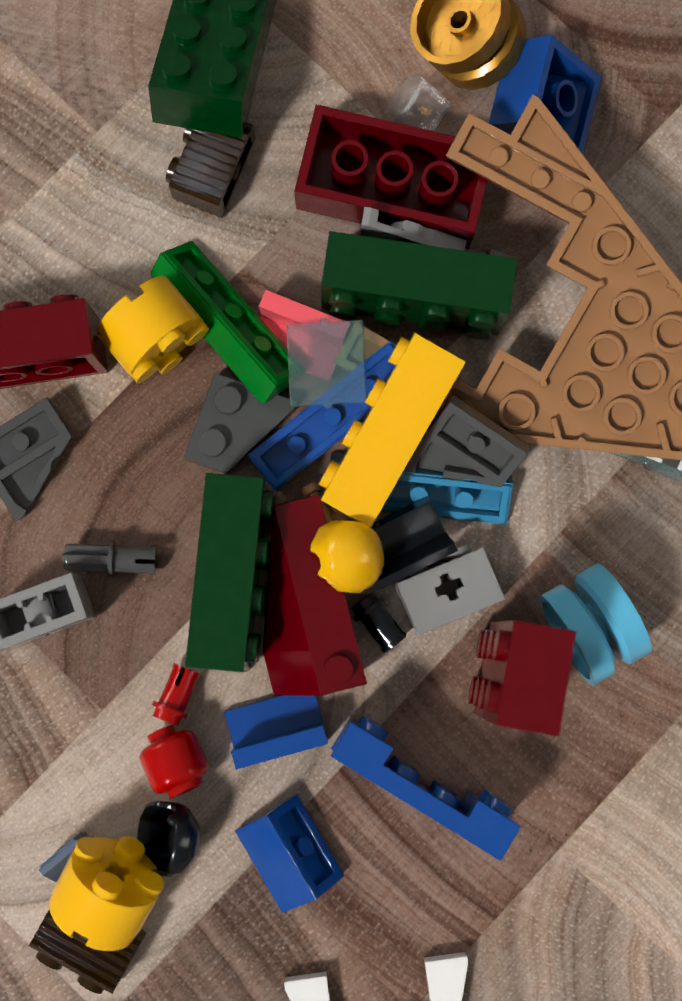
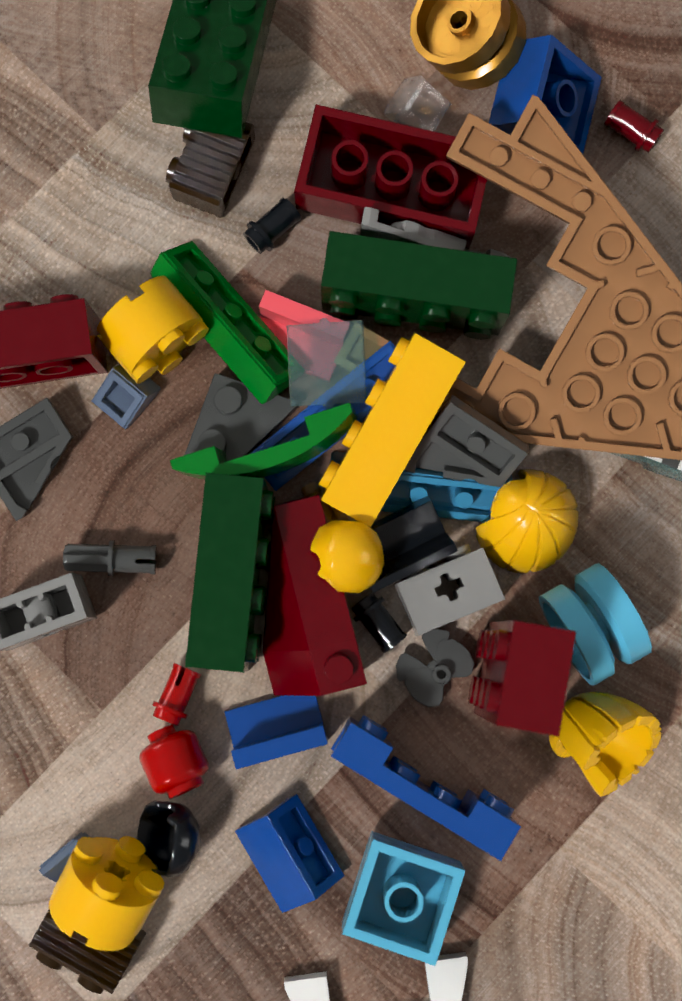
none -> sand blue slope [92,364,161,430]
none -> green slope [170,402,358,480]
none -> black pin [243,197,302,254]
none -> medium azure brick [342,831,465,966]
none -> dark grey piece [396,629,474,707]
none -> yellow hair [475,469,579,573]
none -> yellow hair [549,691,662,797]
none -> dark red pin [604,100,664,153]

